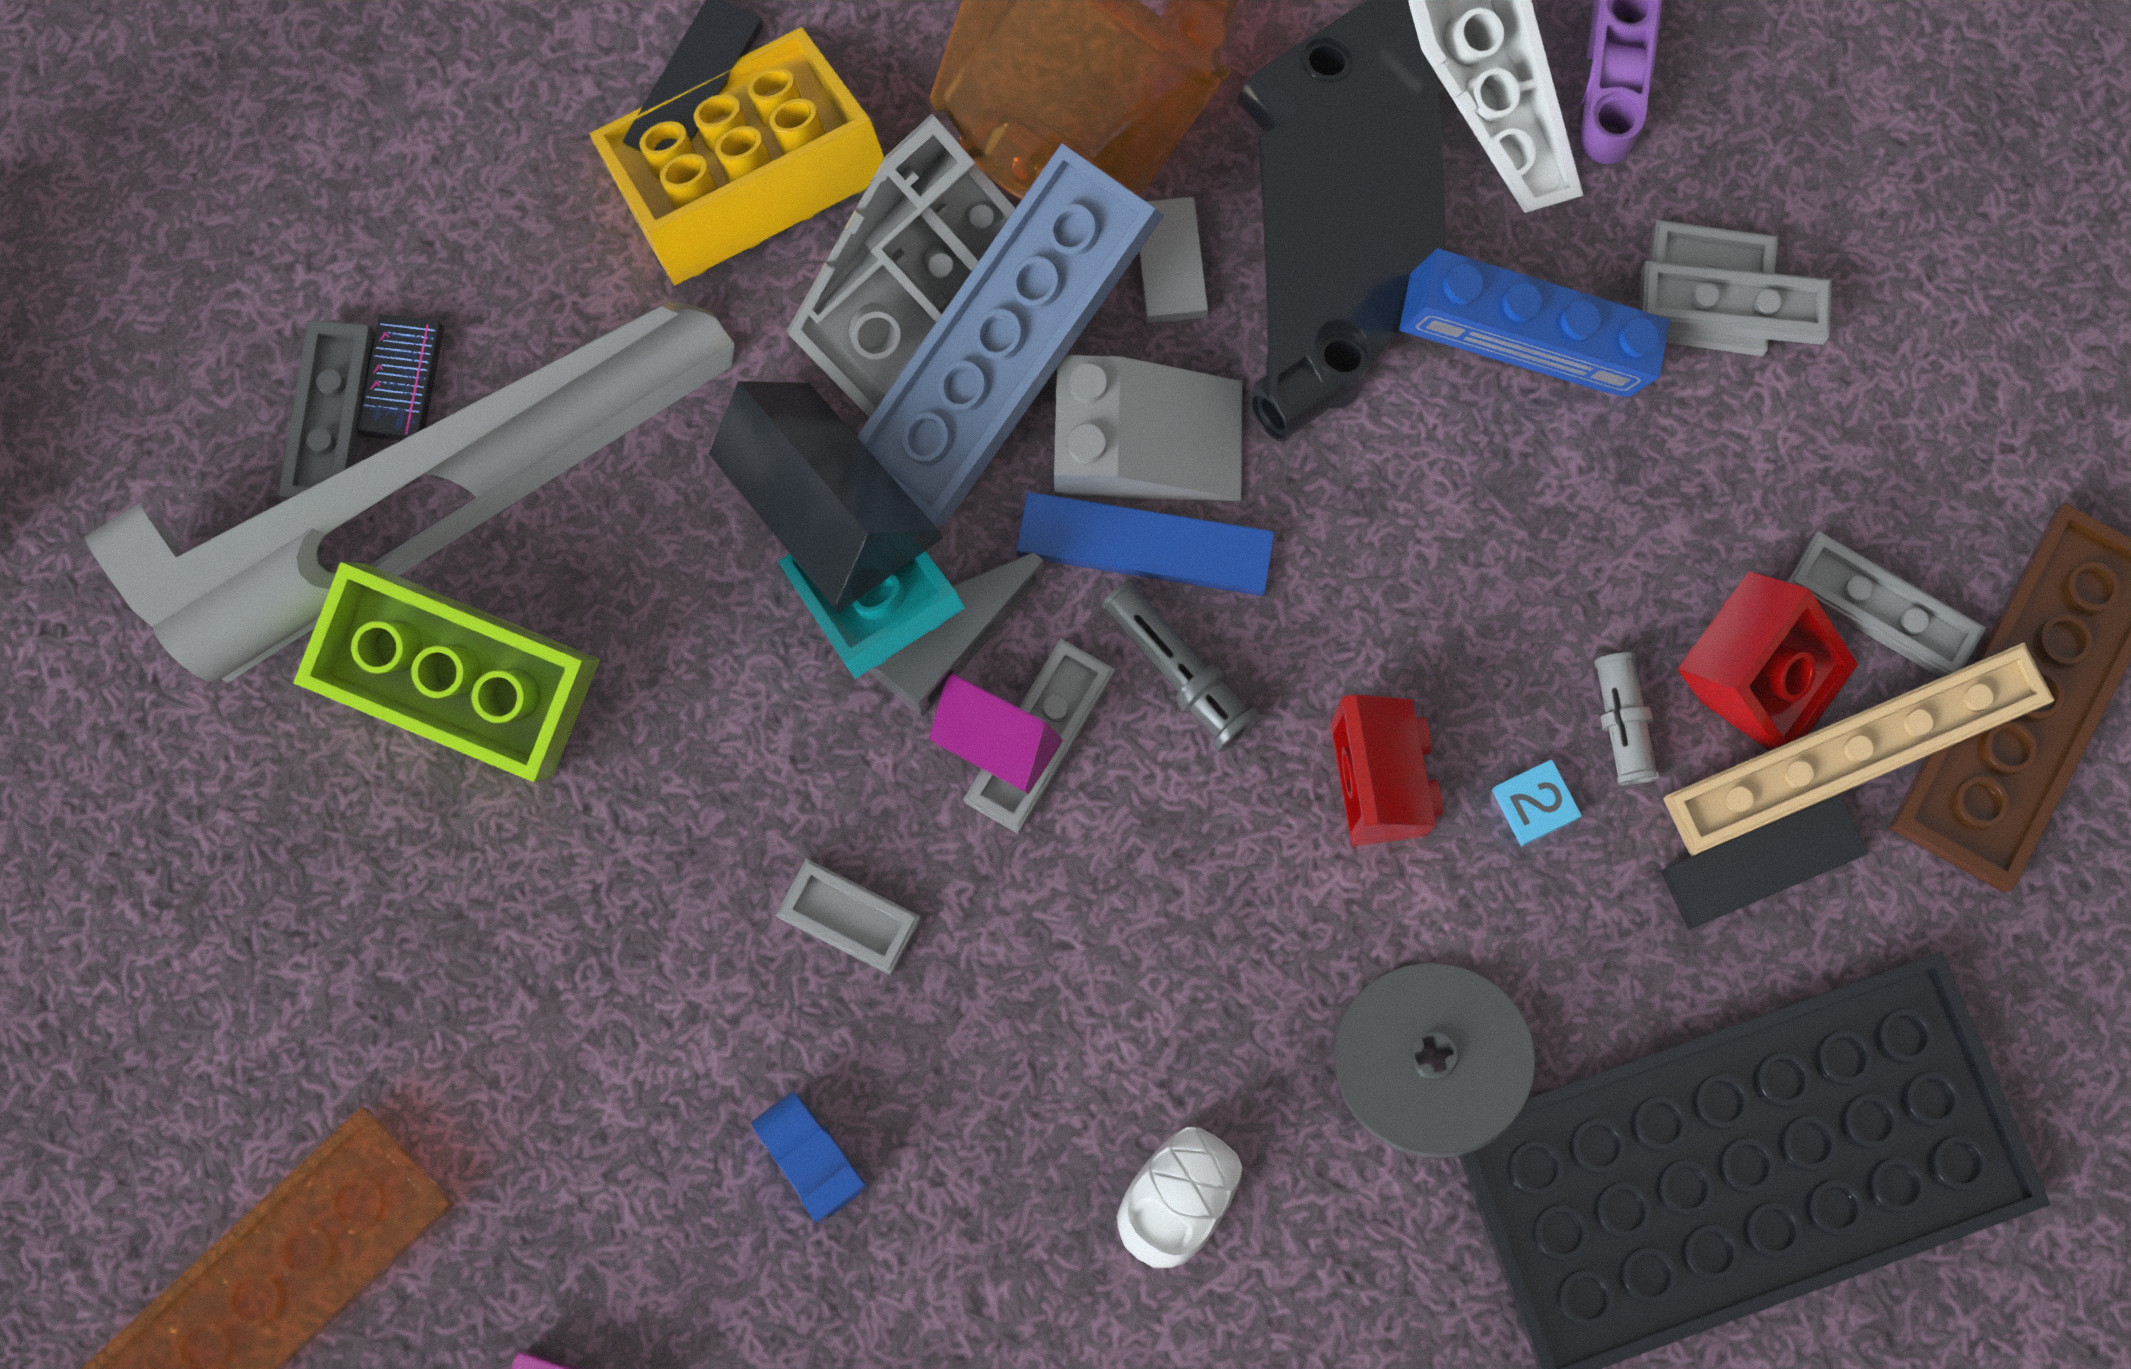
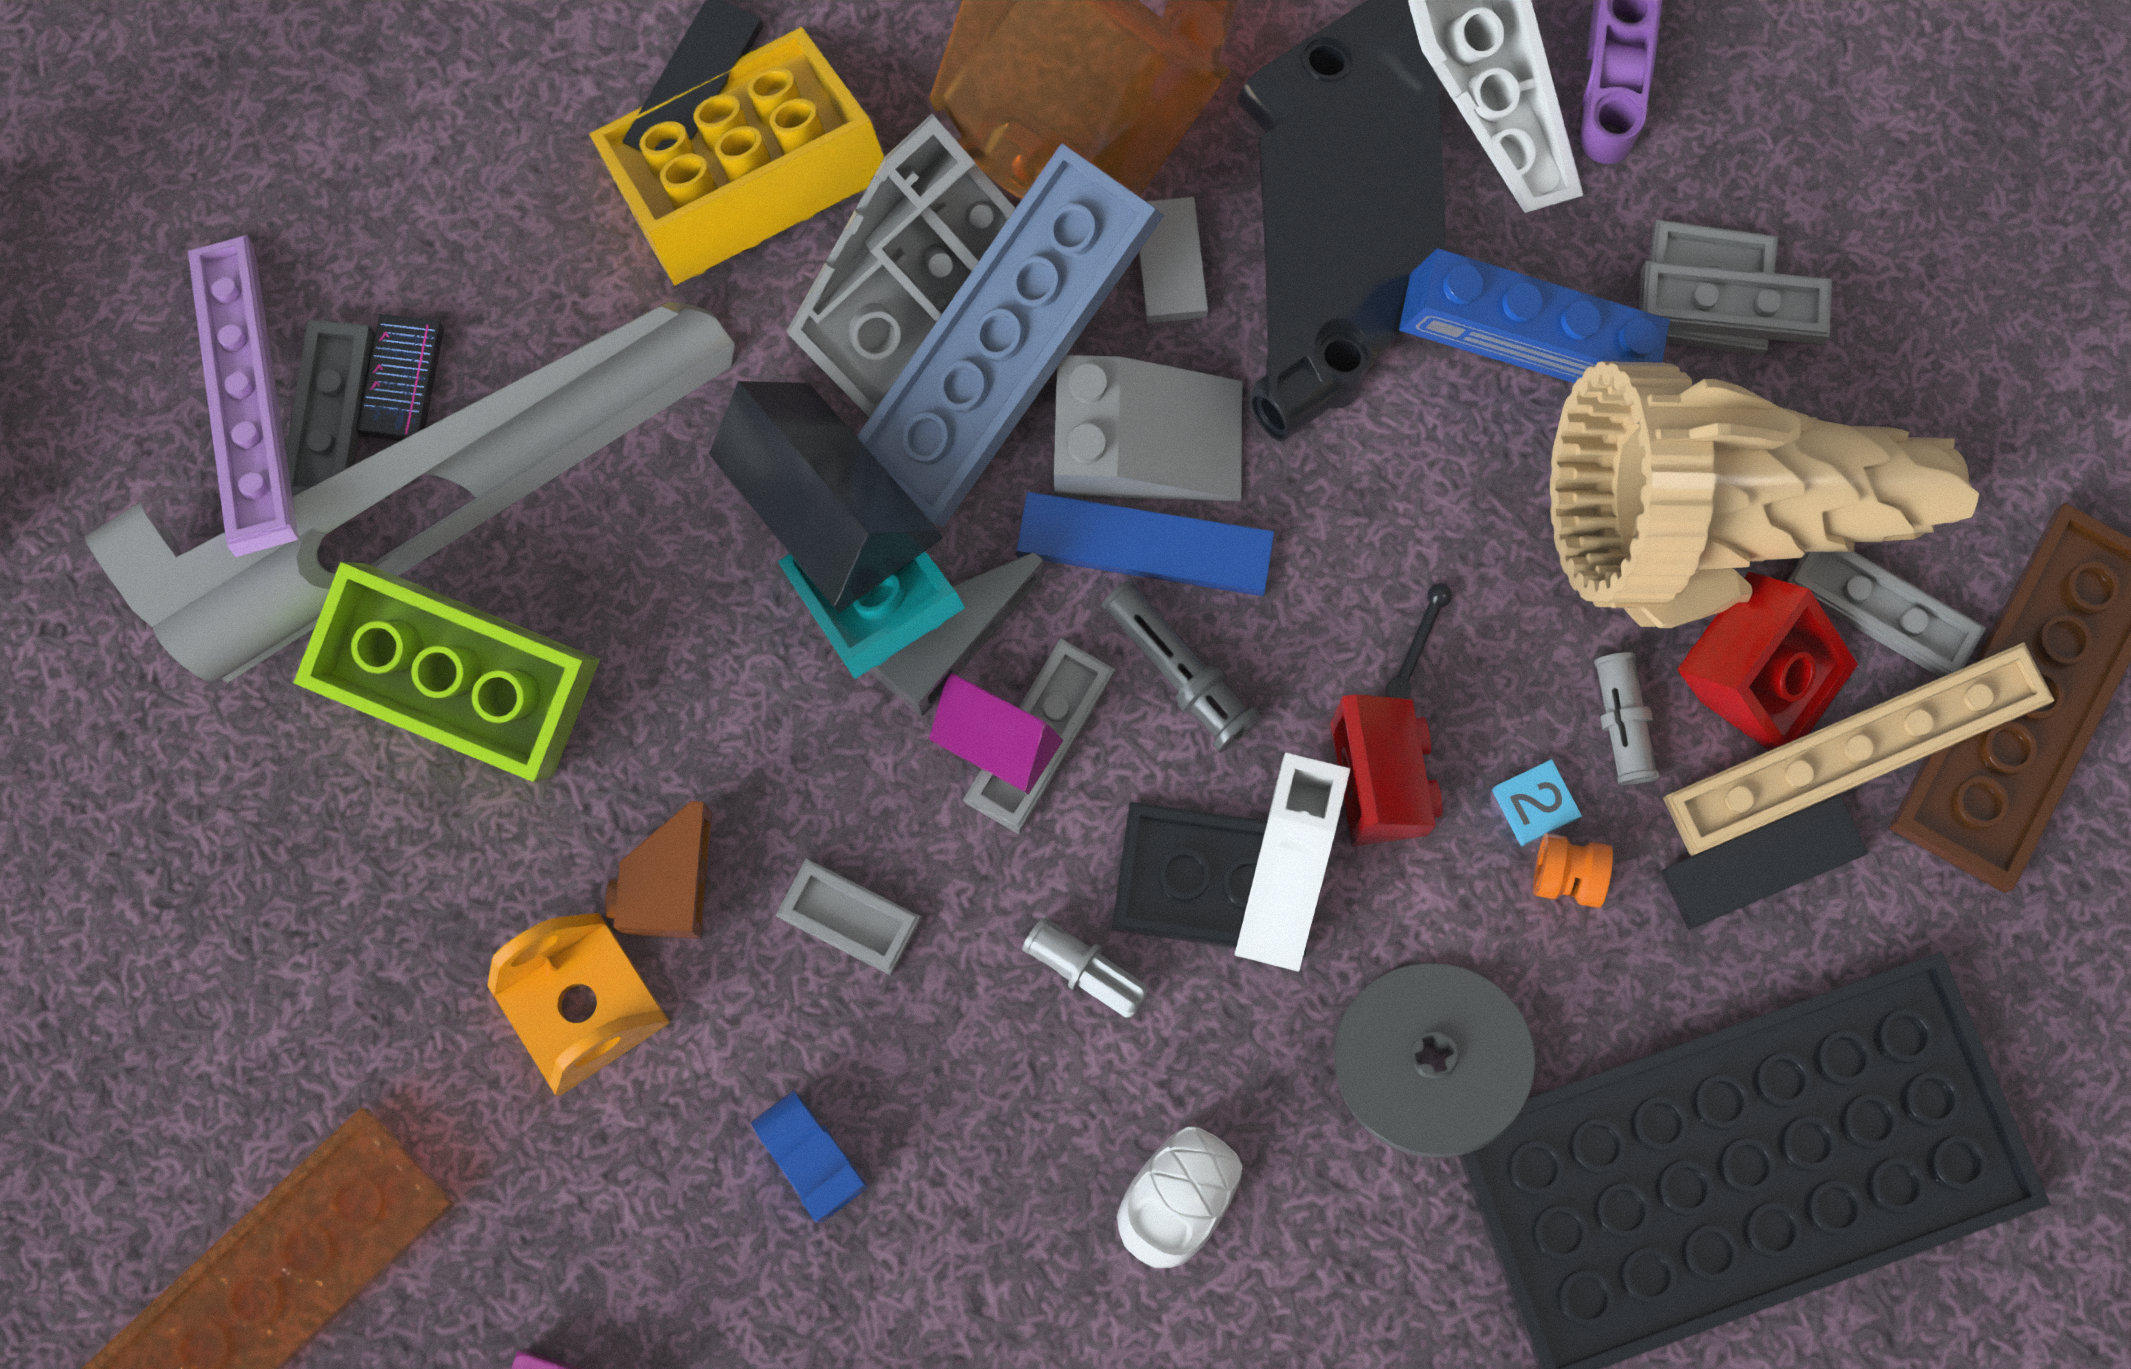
none -> lavender tile [188,235,299,557]
none -> light orange hose [487,913,671,1096]
none -> dark orange slope [605,801,712,939]
none -> light grey axle [1022,915,1148,1017]
none -> black tile [1112,802,1308,958]
none -> white slope [1235,752,1350,972]
none -> black hinge [1385,583,1452,699]
none -> orange wheel [1533,833,1613,908]
none -> tan cone [1550,361,1979,628]

